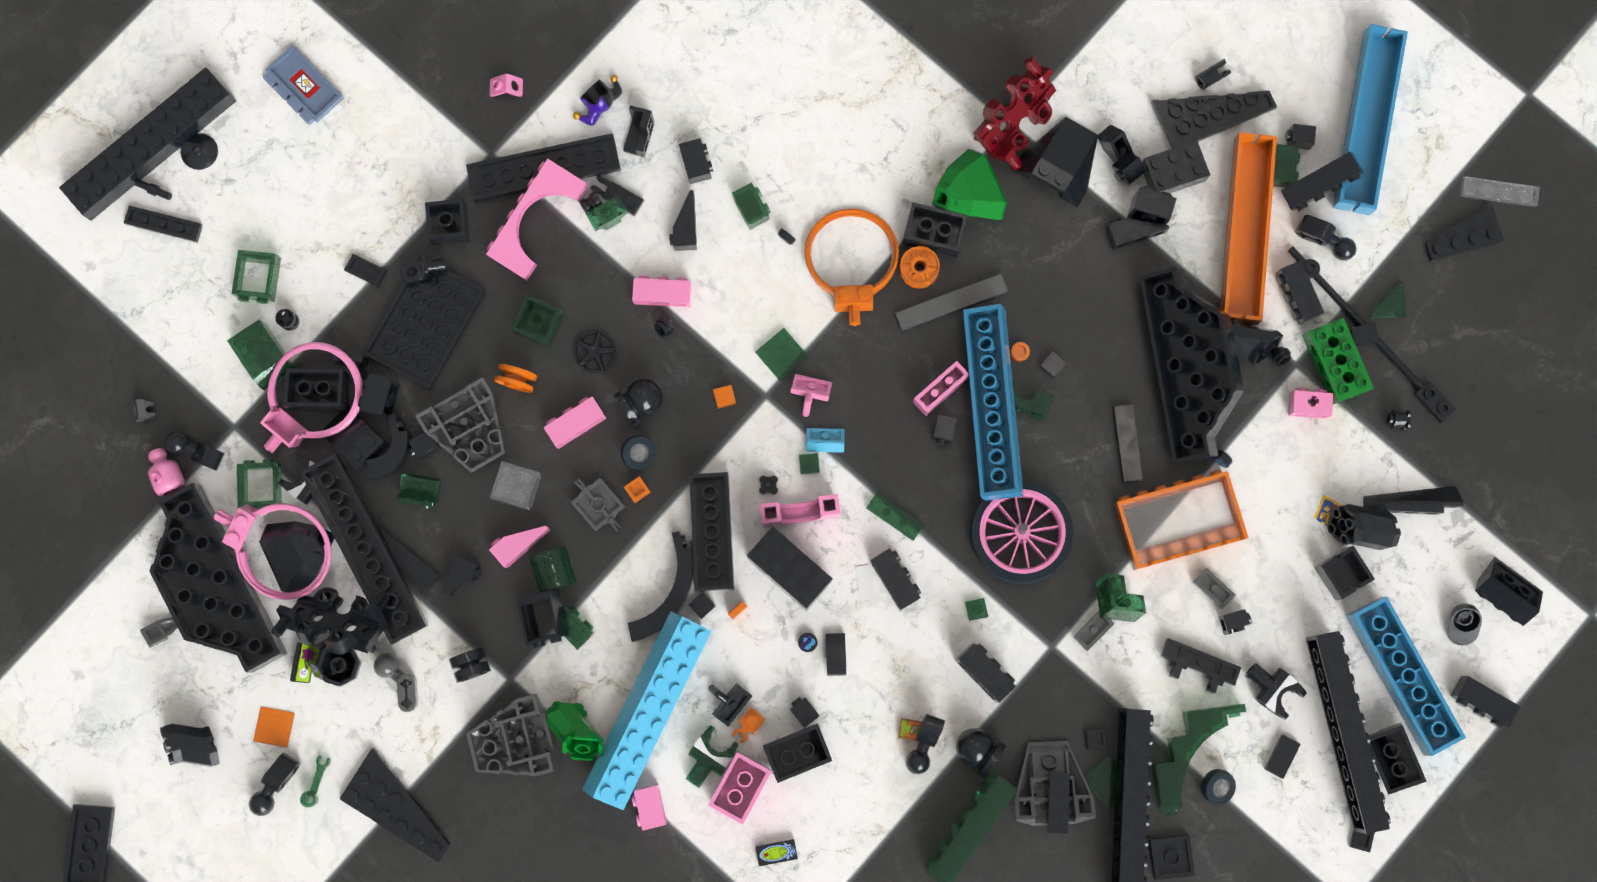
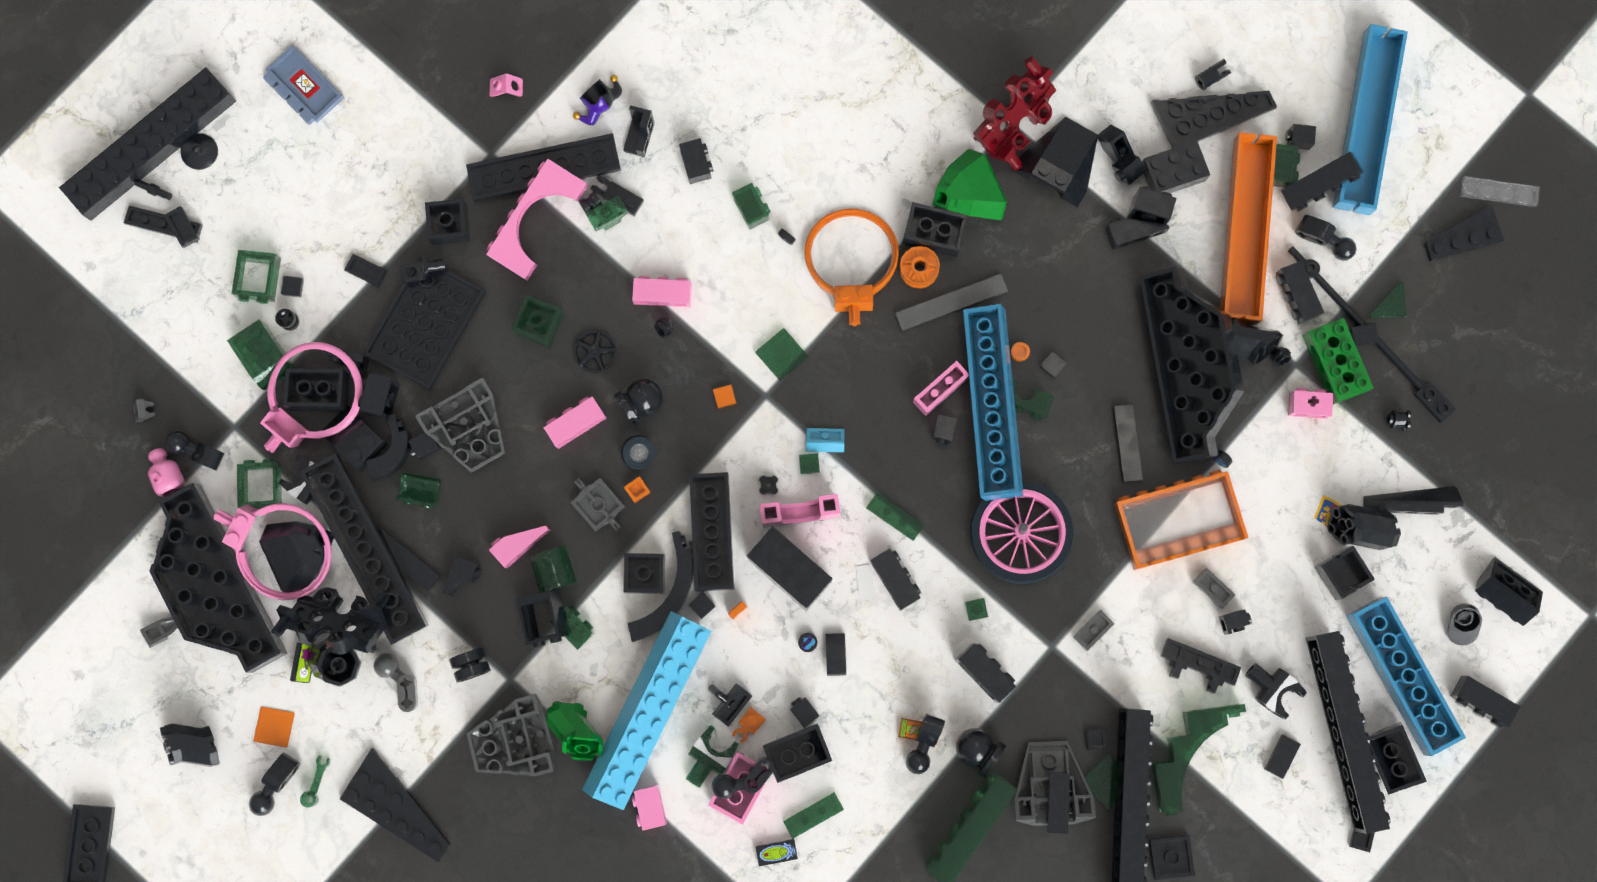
clear brick [490,461,542,511] -> none
orange wheel [494,363,538,393] -> none
black slope [669,190,697,251] -> none
bright pink plate [791,374,832,417] -> none
clear green brick [1095,573,1146,622] -> none
black wheel [1201,769,1236,805] -> none
none -> black tile [164,206,200,248]
none -> black tile [281,276,304,298]
none -> black brick [623,553,665,594]
none -> black beam [711,757,774,799]
none -> clear green tile [783,792,844,839]

